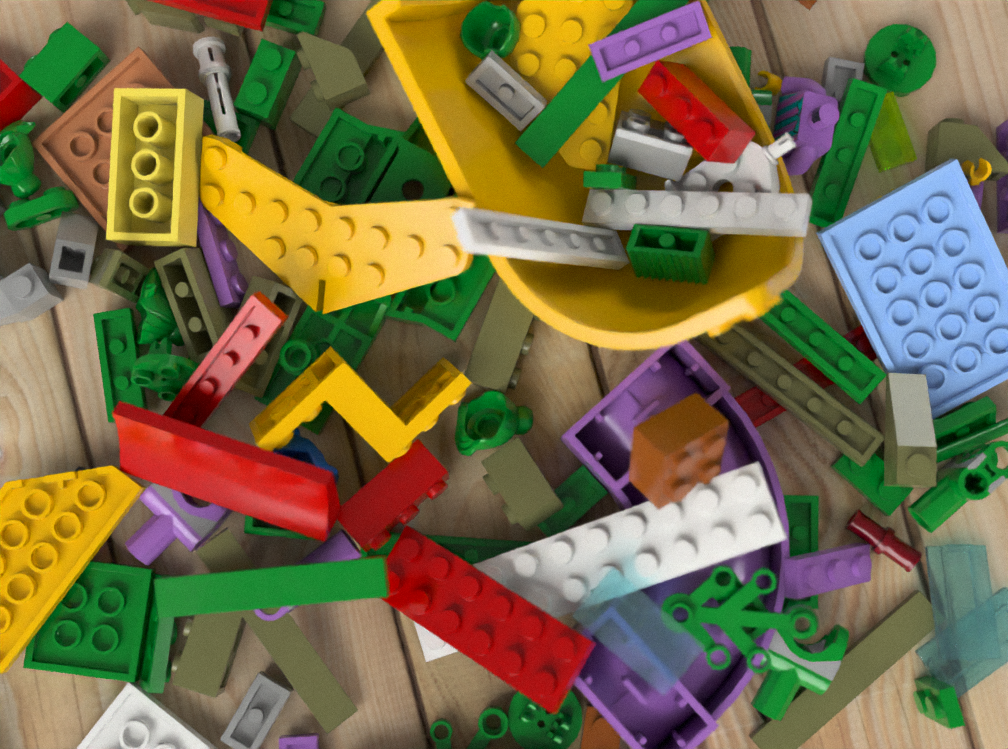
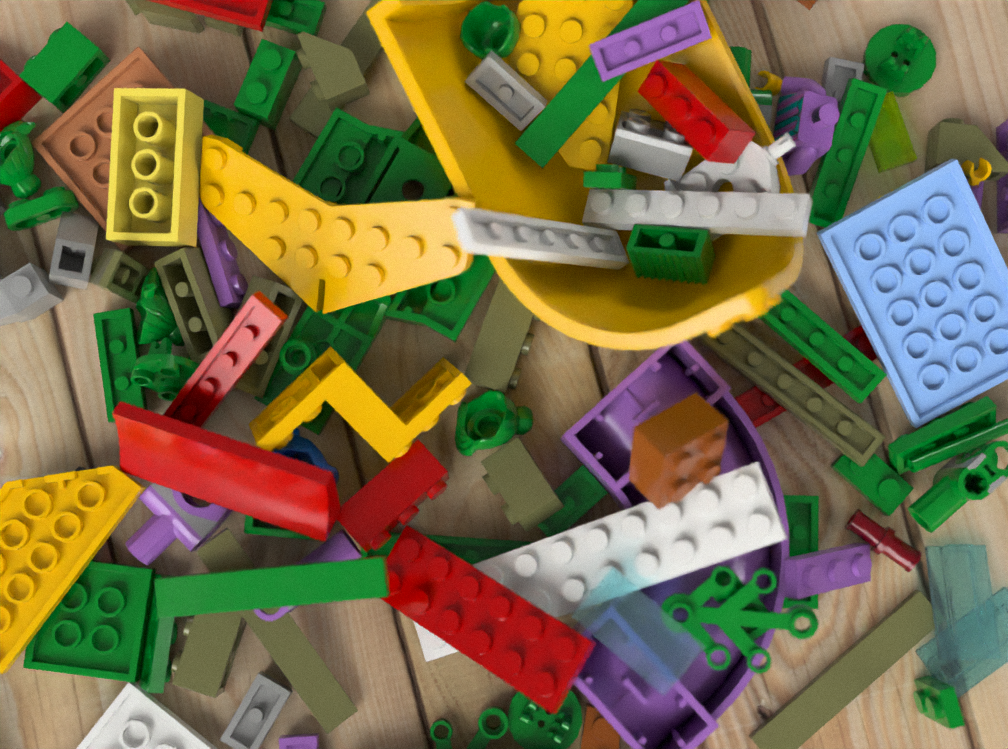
white pin [193,37,241,142] -> none
green connector [751,598,849,721] -> none
olive slope [884,373,937,488] -> none

